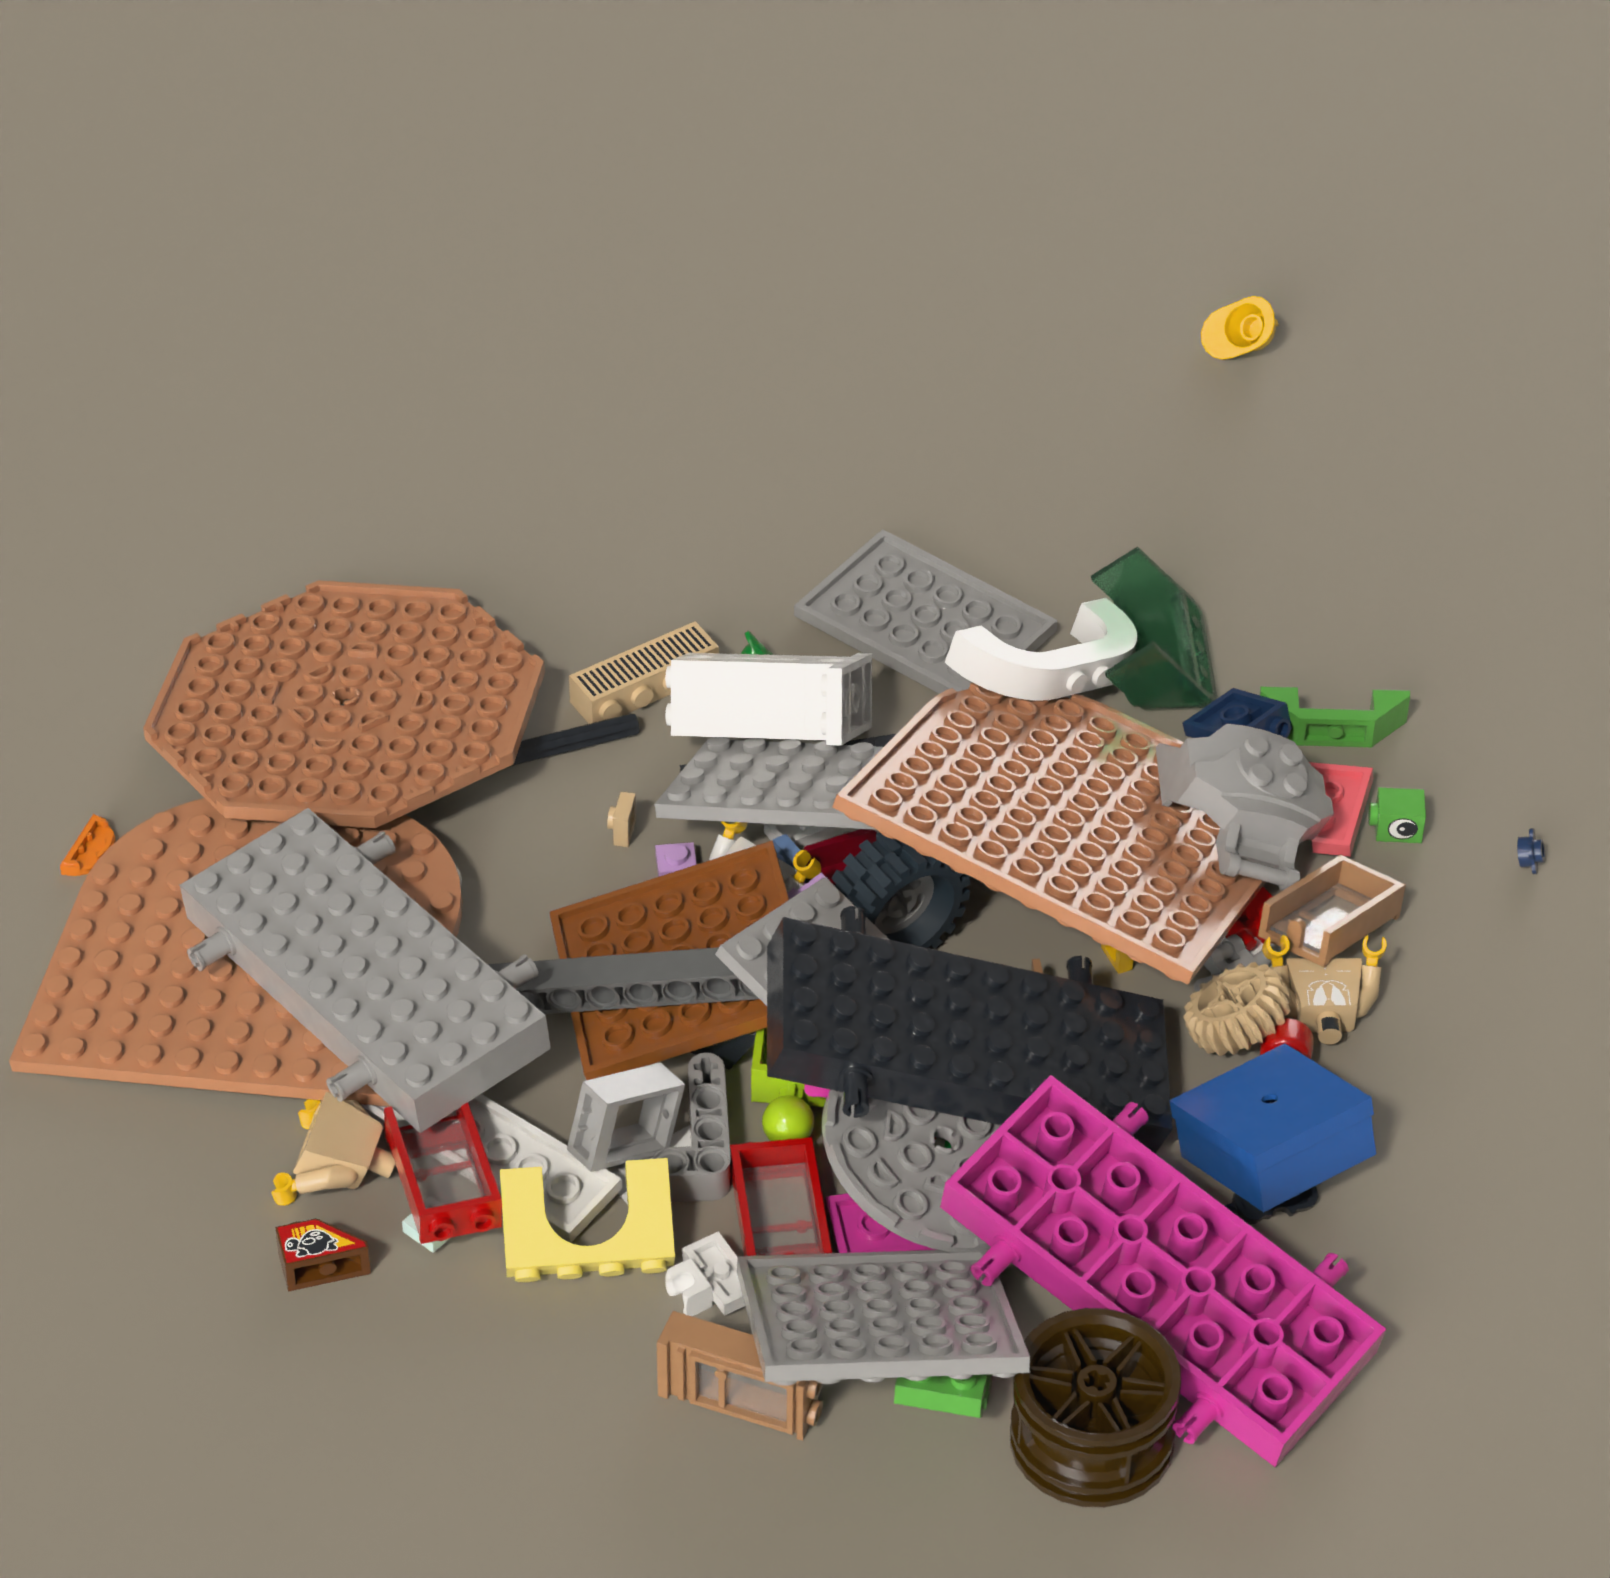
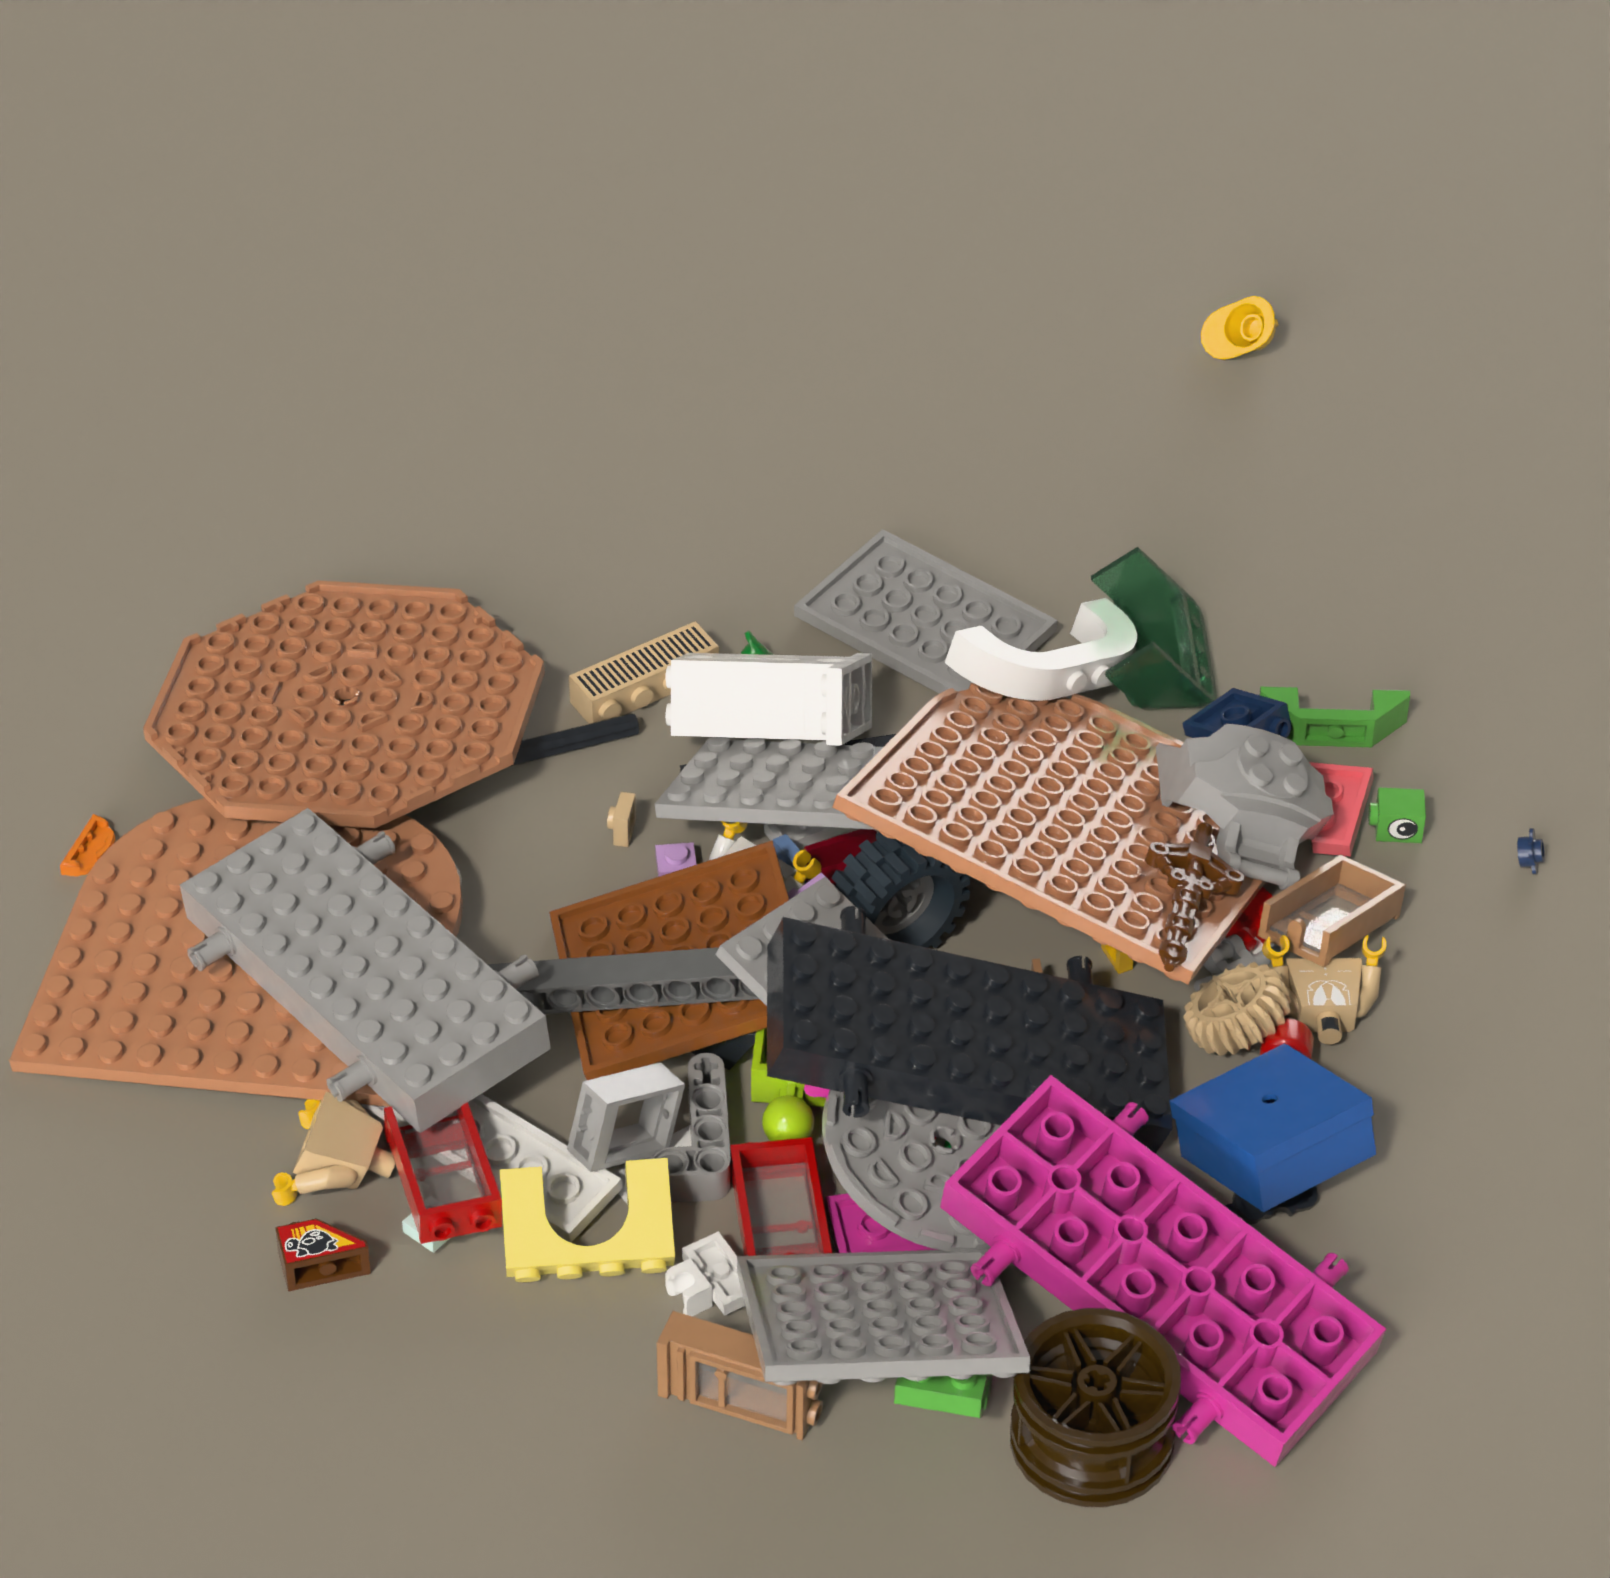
none -> reddish brown bar [1145,822,1244,972]

